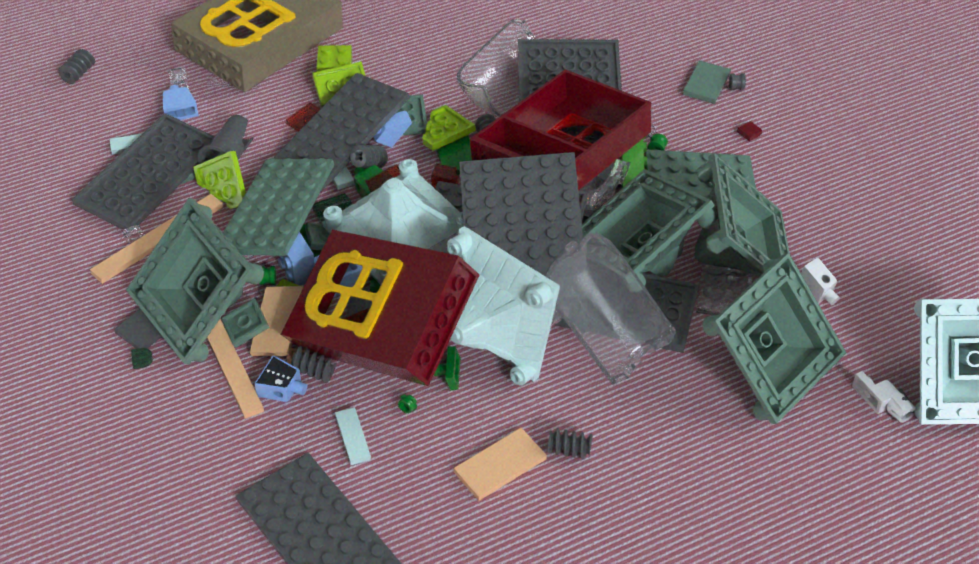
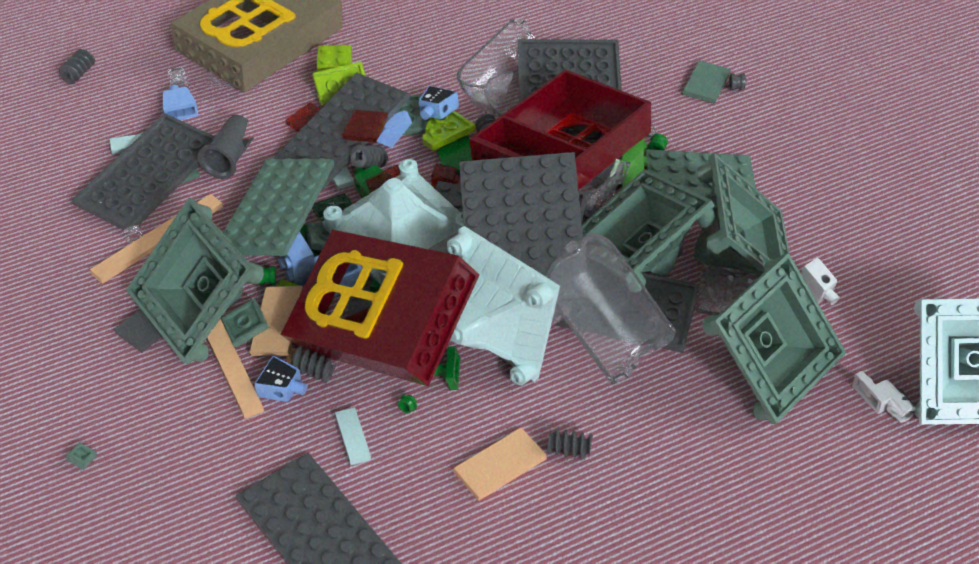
clear green tile [131,348,153,369] -> none
lime plate [193,151,246,209] -> none
dark red tile [737,121,763,142] -> none
none -> sand green tile [66,442,97,470]
none -> clear red tile [342,110,389,143]
none -> light blue torso [419,86,459,120]
none -> clear slope [479,71,513,108]

